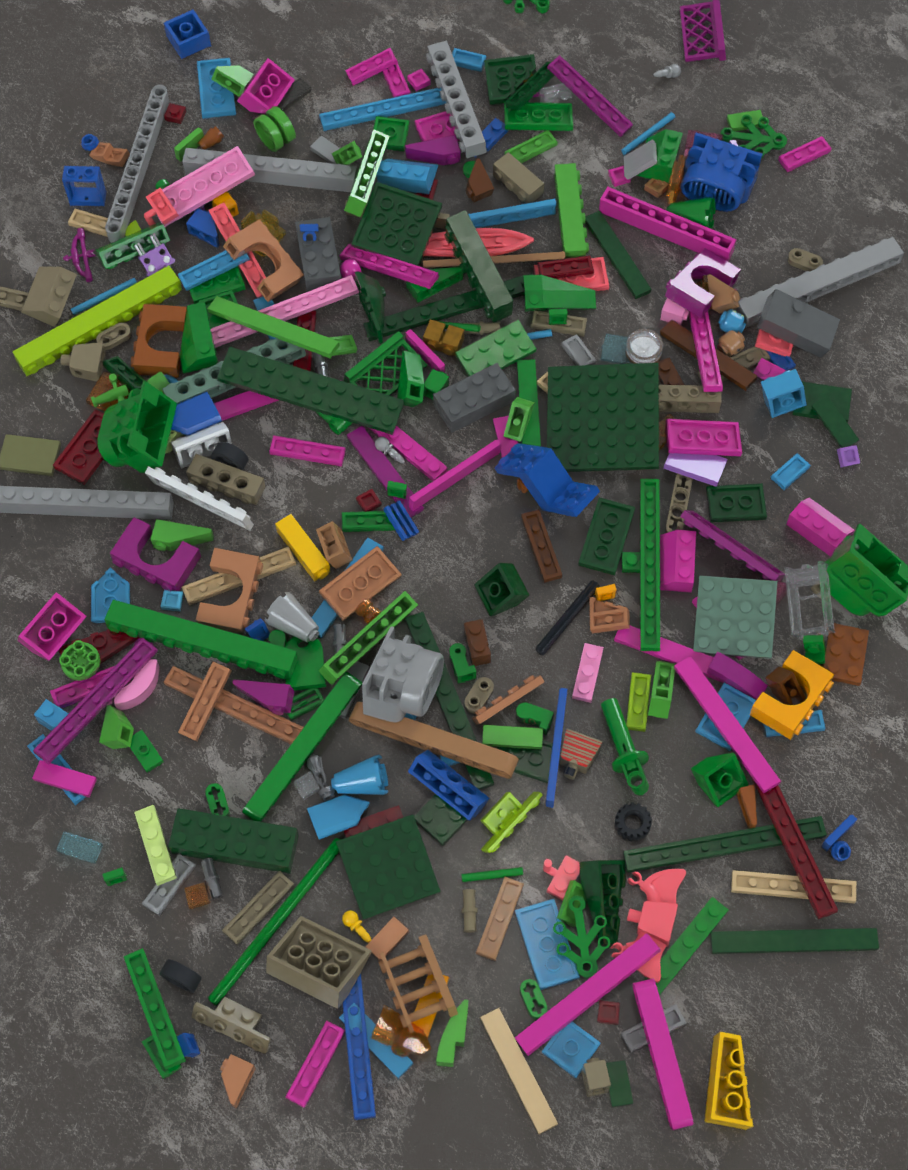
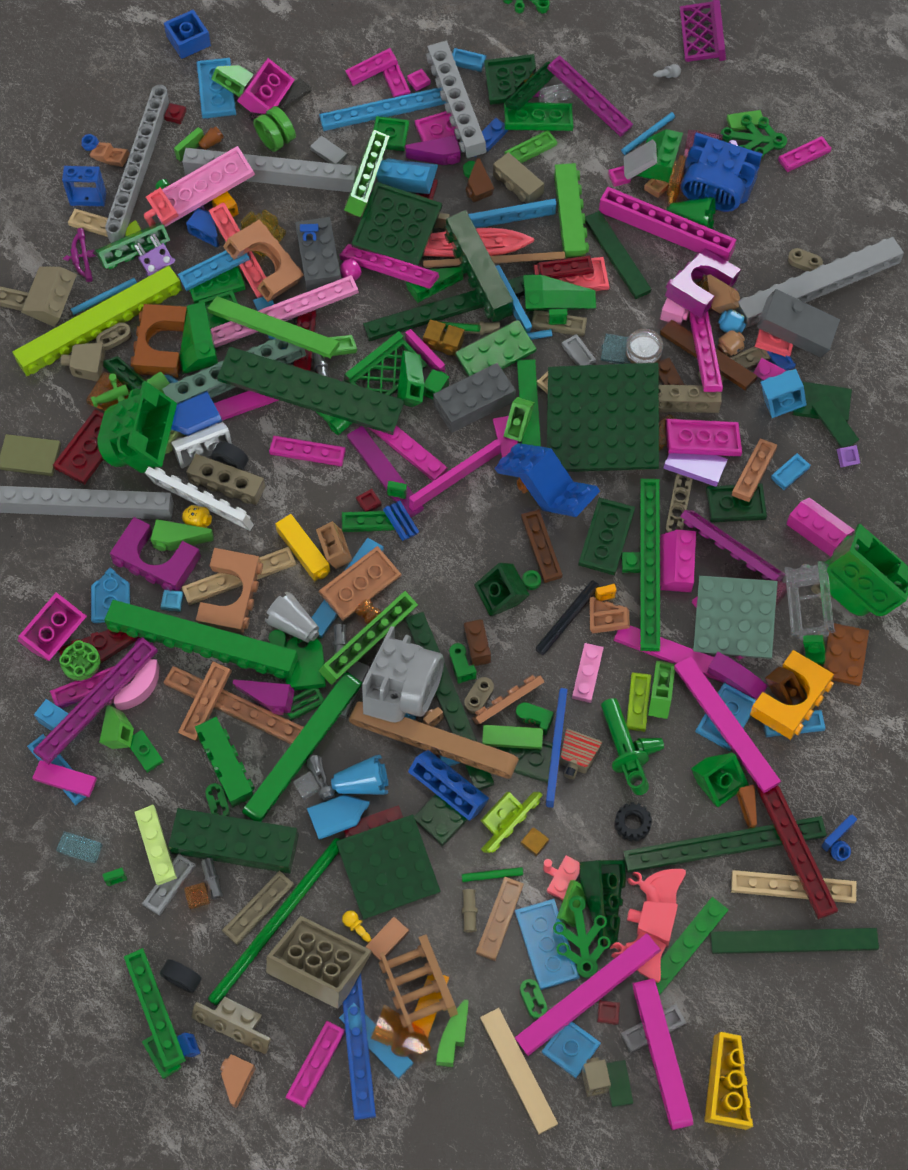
blue tile [245,618,270,641] -> none
bright green slope [331,141,362,165] -> none
dark green wedge [355,271,386,344] -> none
light grey bar [375,437,405,463] -> none
none -> yellow head [182,505,212,528]
none -> green wedge [195,716,255,808]
none -> medium nougat plate [423,707,443,727]
none -> dark azure tile [496,265,532,333]
none -> pearl gold tile [521,827,549,856]
none -> green tile [522,570,541,590]
none -> green cone [633,738,664,755]
none -> nougat plate [732,439,777,502]

